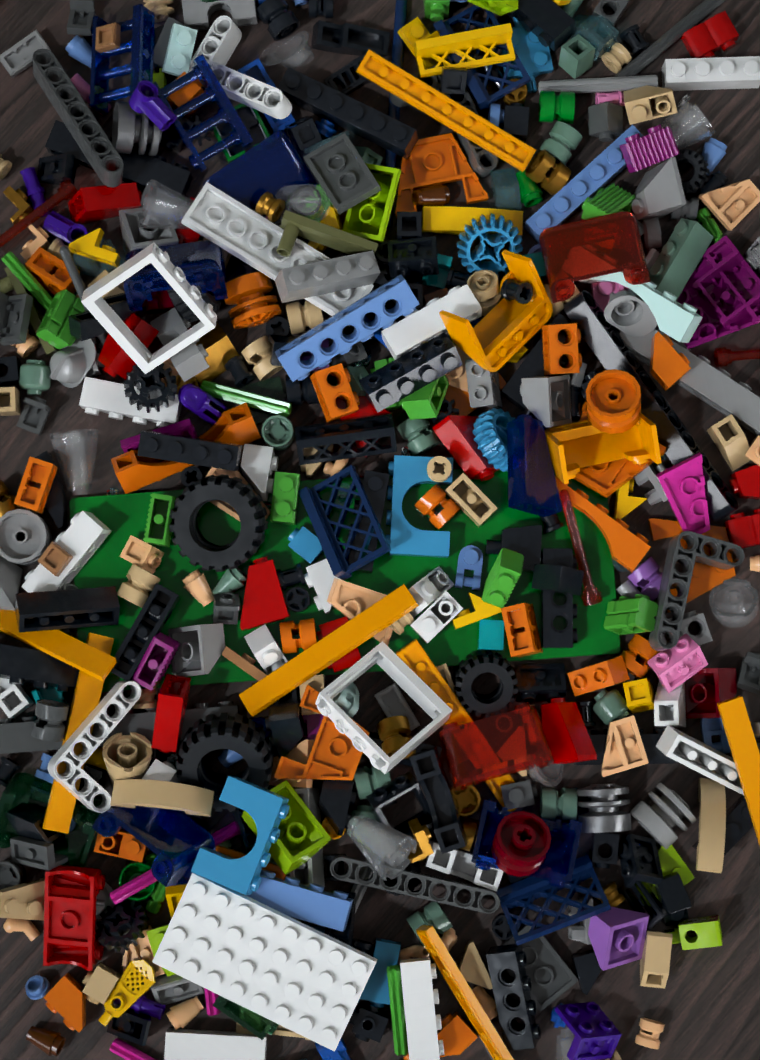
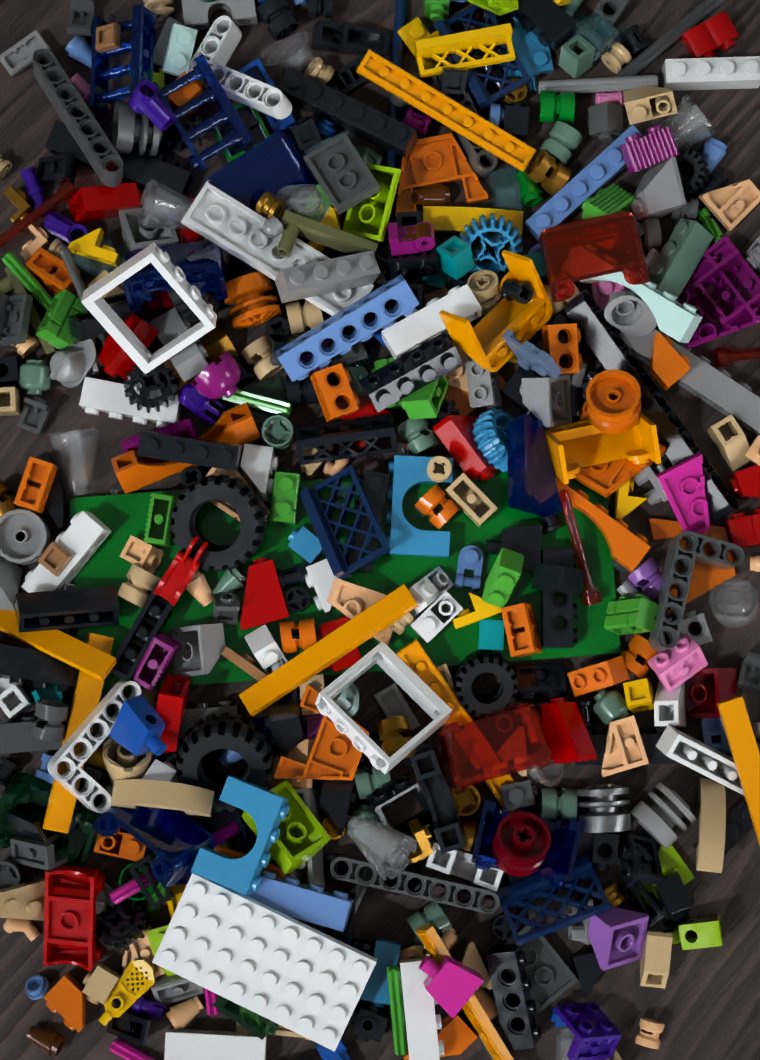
none -> blue torso [109,694,167,756]
none -> black tile [128,854,176,911]
none -> red arm [153,536,209,606]
none -> magenta cylinder [192,352,241,399]
none -> light grey hinge [263,216,284,238]
none -> tan wheel [304,57,334,85]
none -> magenta leg [388,222,435,256]
none -> magenta bush [404,107,432,136]
none -> dark pink torso [419,955,484,1018]
none -> teal panel [436,235,475,280]
none -> sand blue wing [502,329,562,379]

